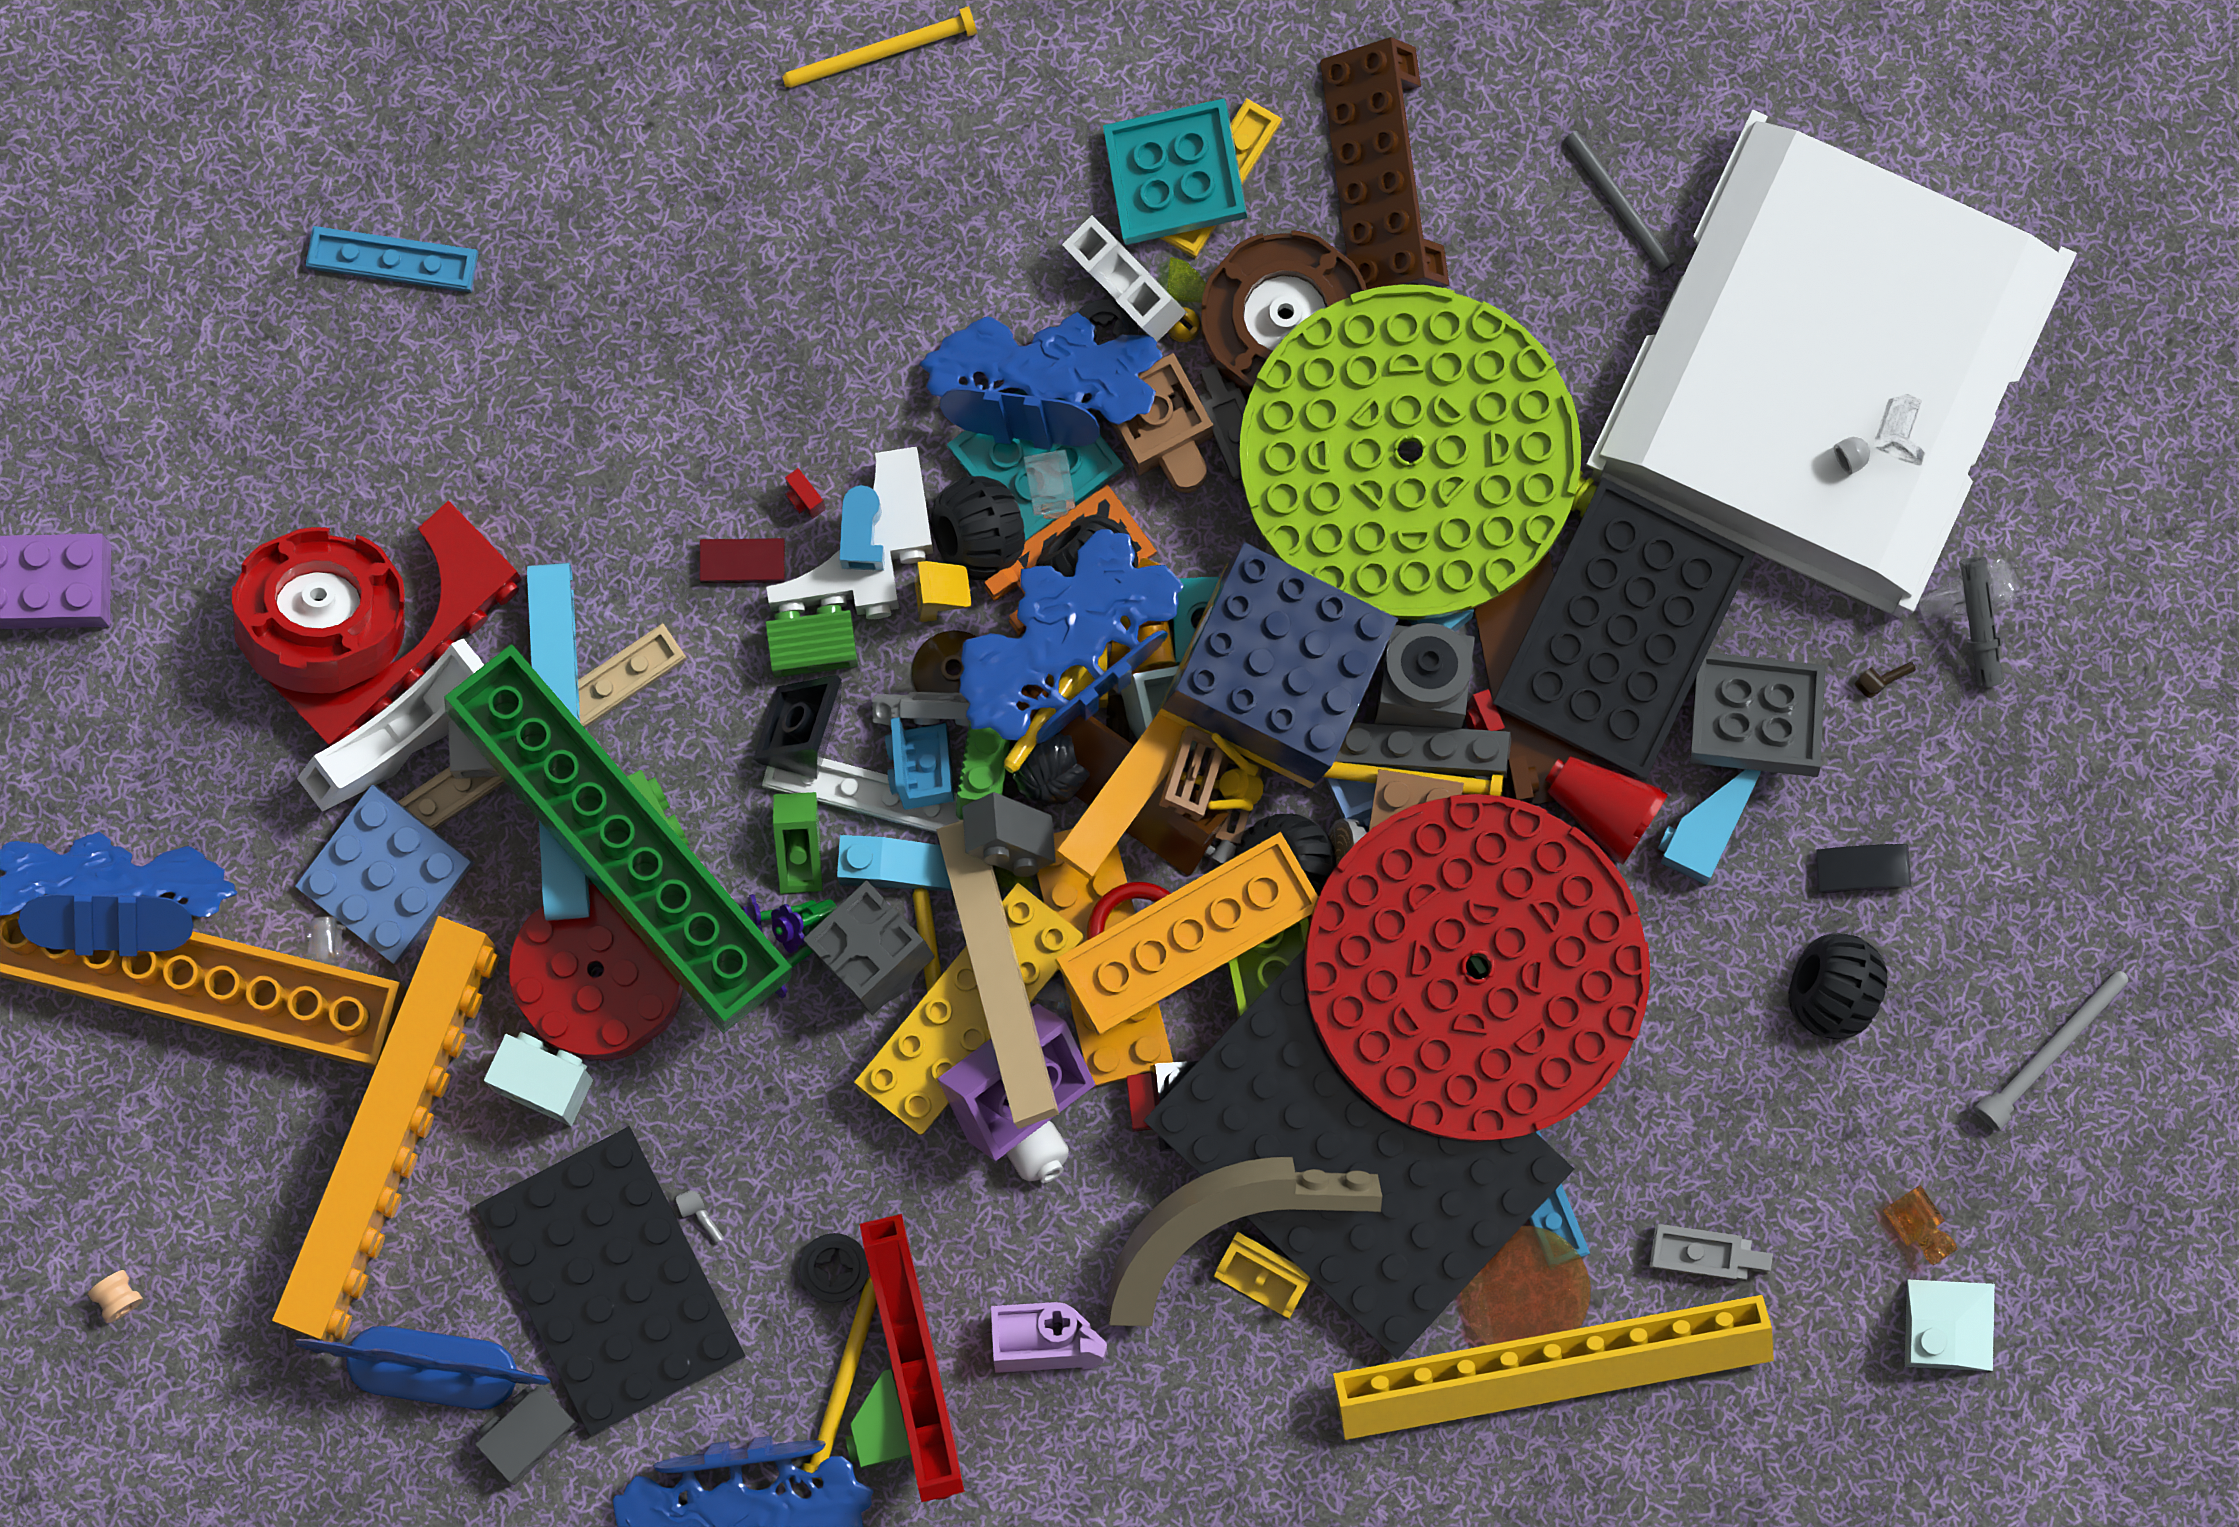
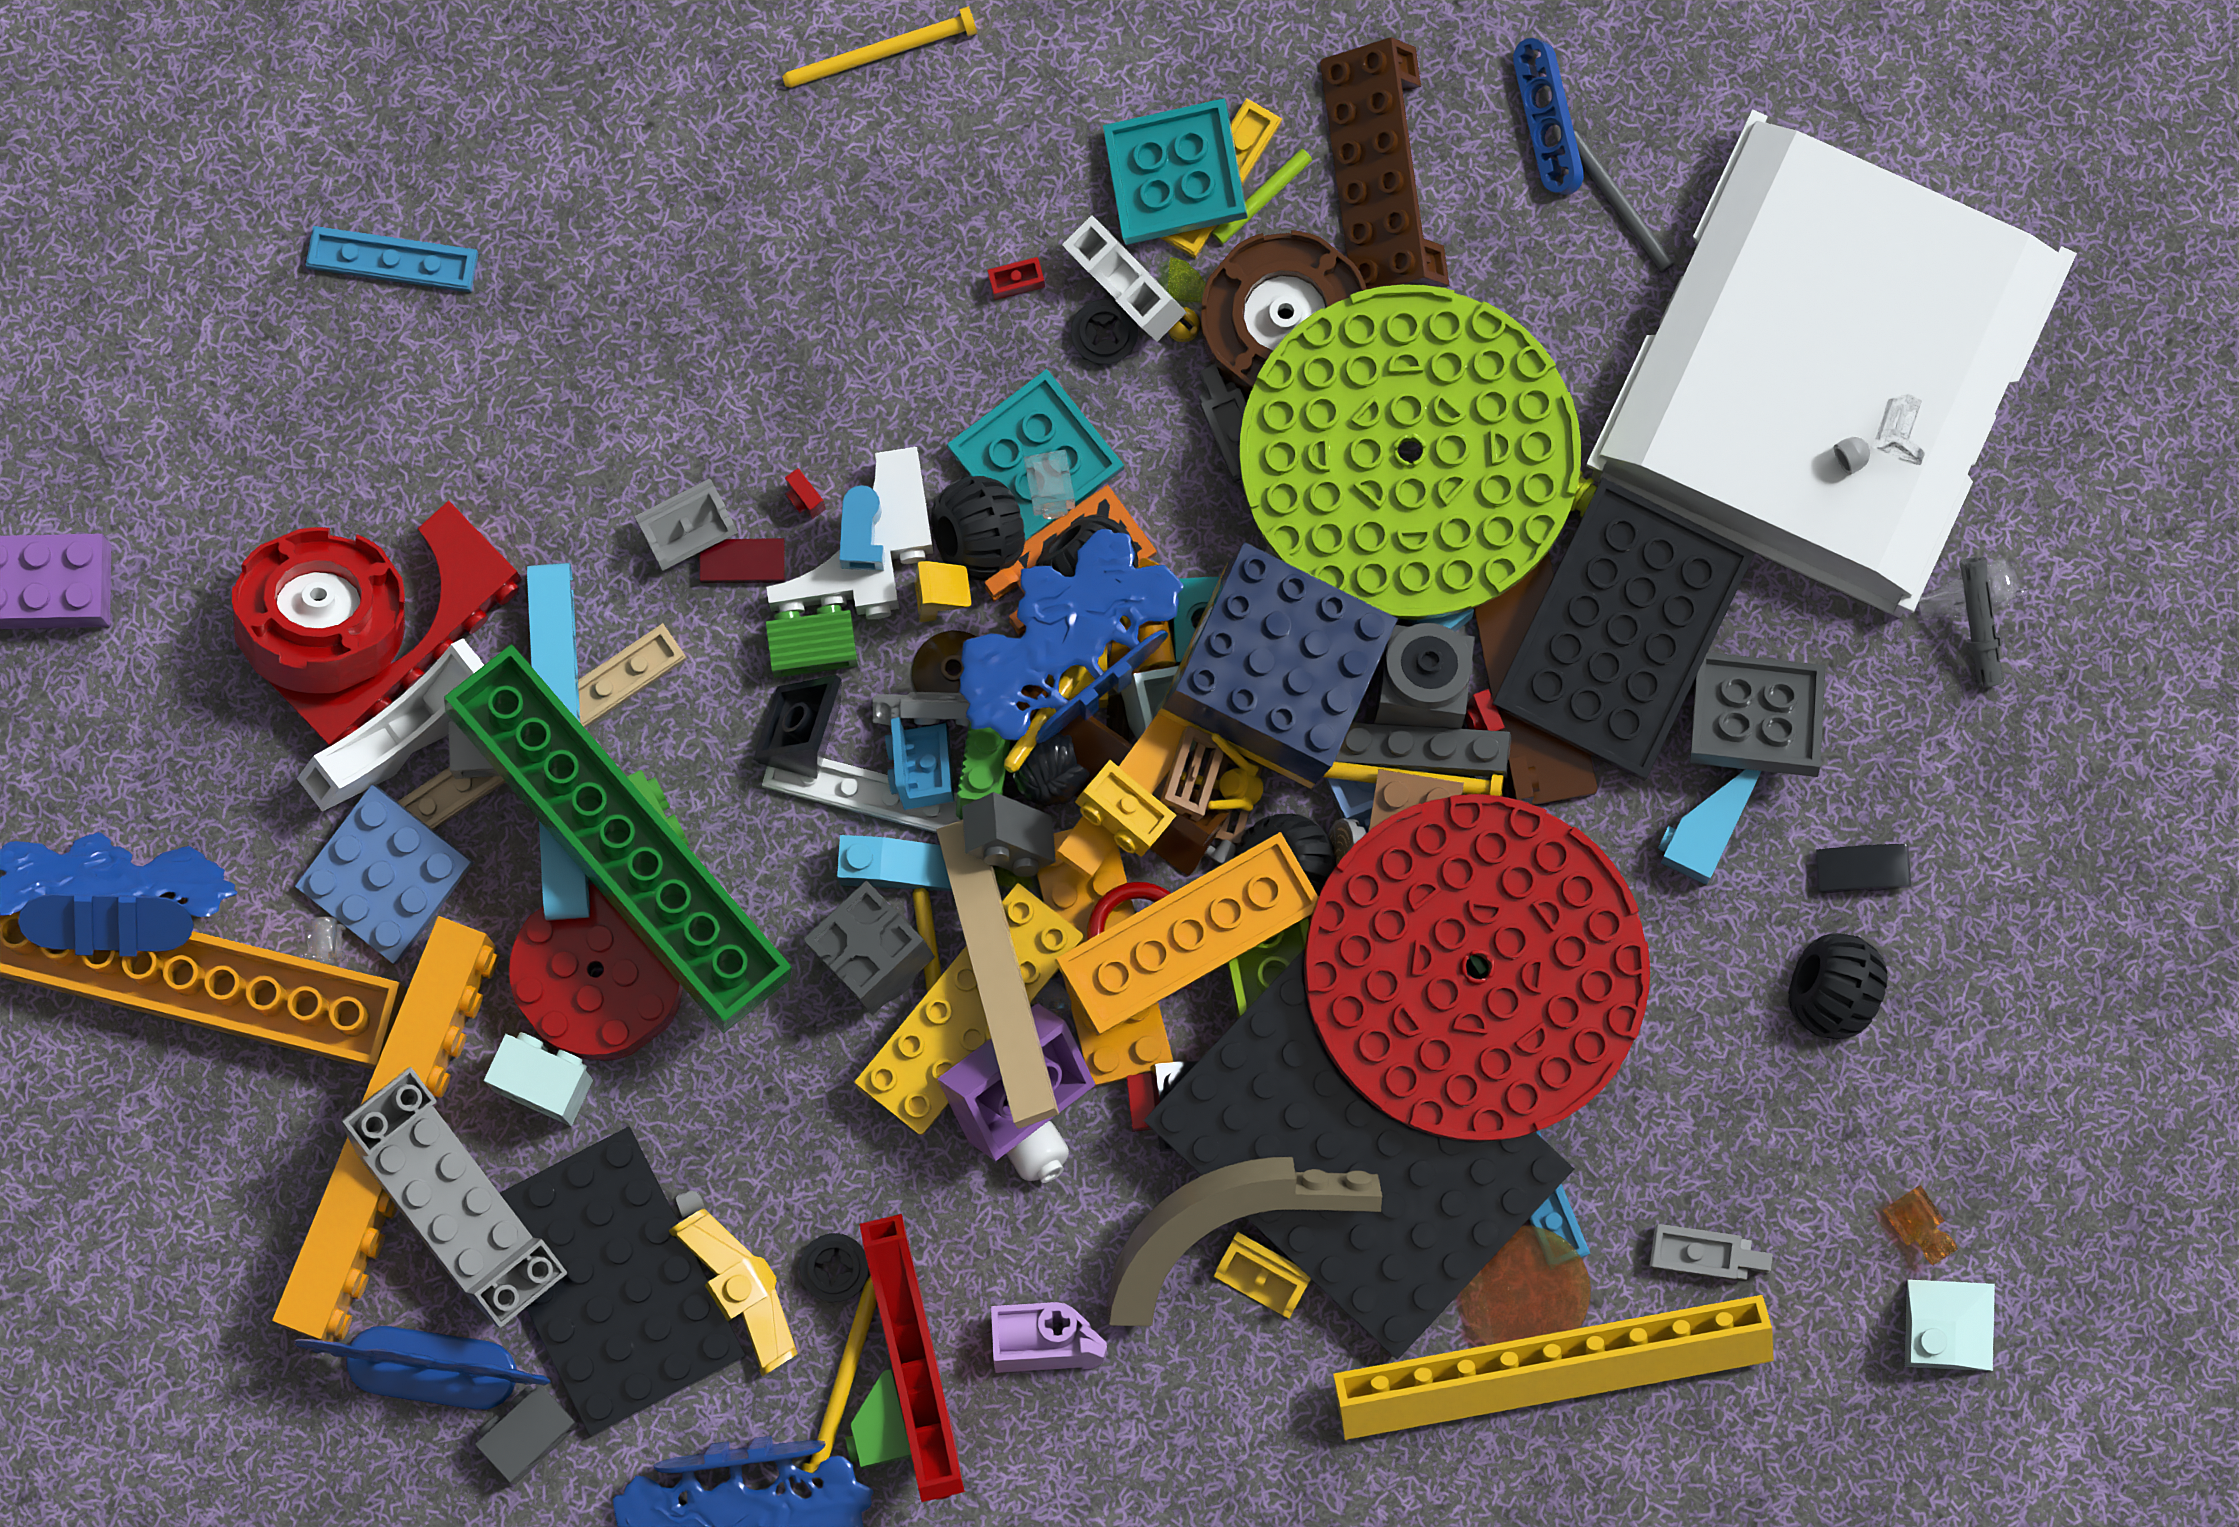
light nougat wheel [88,1270,143,1323] -> none
plant [742,894,837,999] -> none
bright green slope [773,792,823,894] -> none
blue plant [919,312,1163,450] -> none
medium nougat brick [1109,353,1213,493] -> none
red cone [1545,756,1668,865] -> none
dark brown hand [1855,662,1916,698] -> none
light grey piece [1974,971,2128,1132] -> none
none -> light grey slope [340,1067,567,1328]
none -> light grey hinge [635,478,738,571]
none -> yellow plate [669,1208,798,1377]
none -> red piece [987,257,1045,300]
none -> yellow bracket [1075,760,1177,857]
none -> lime bar [1212,148,1313,245]
none -> blue beam [1513,38,1584,195]

